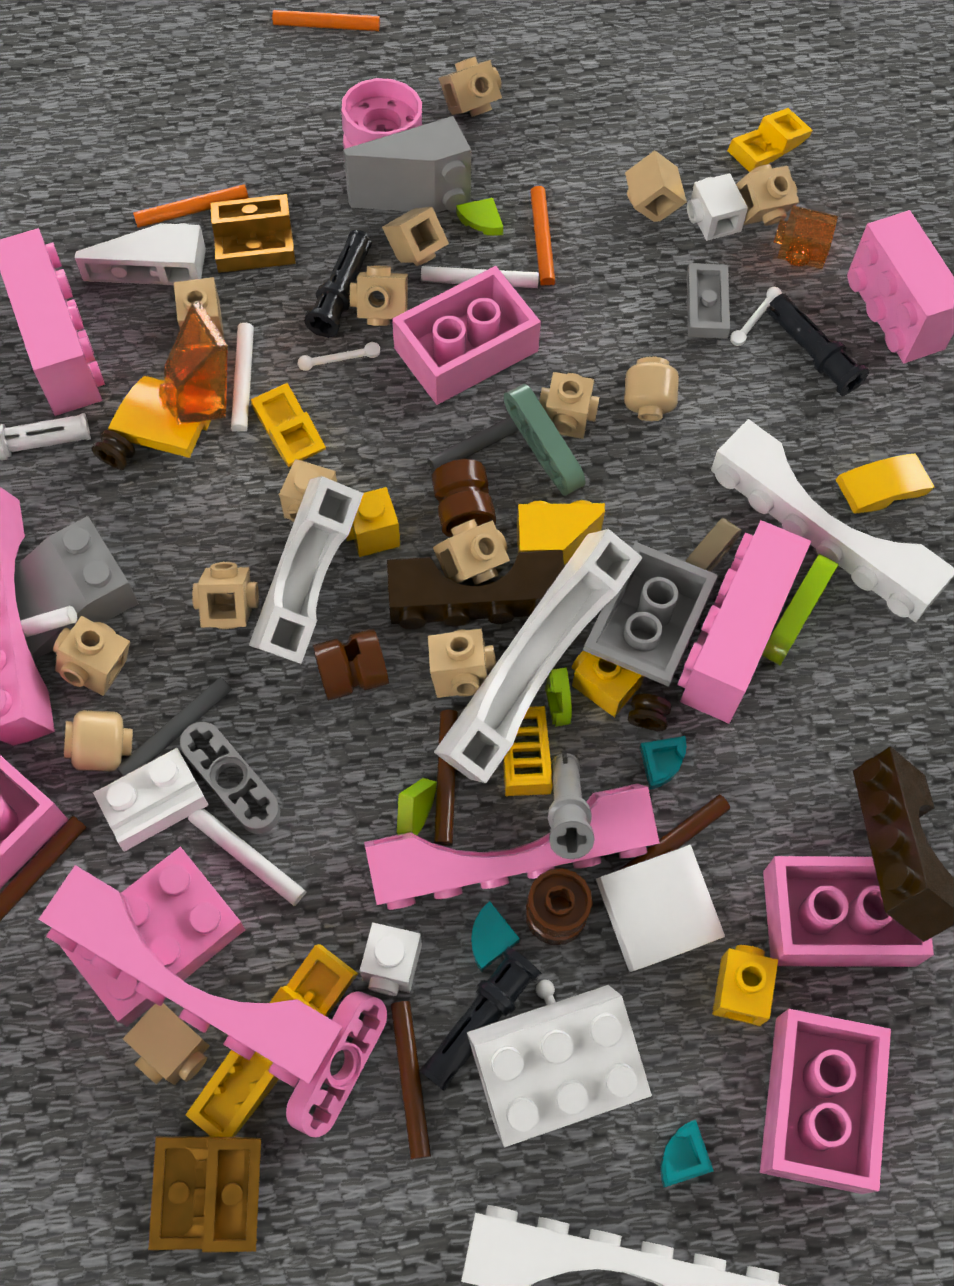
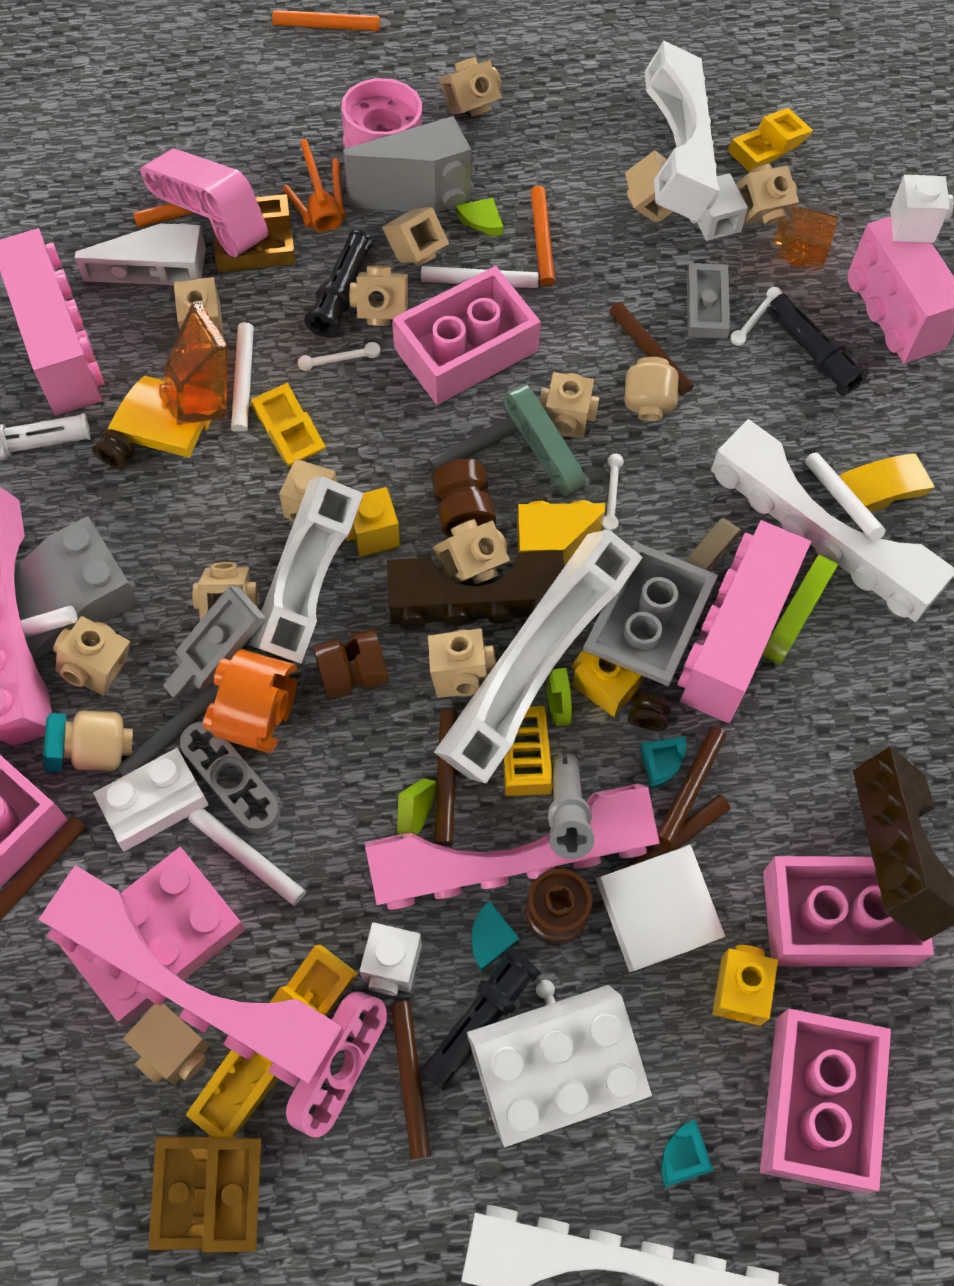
none -> teal tile [42,713,66,772]
none -> bright pink beam [140,149,268,257]
none -> light grey hinge [163,586,267,699]
none -> orange brick [203,649,298,753]
none -> orange plant [283,139,347,233]
none -> white hinge [602,453,624,531]
none -> reddish brown bar [609,302,694,396]
none -> white arch [645,40,720,221]
none -> reddish brown bar [658,727,726,848]
none -> white bar [805,453,885,541]
none -> white brick [890,175,954,243]

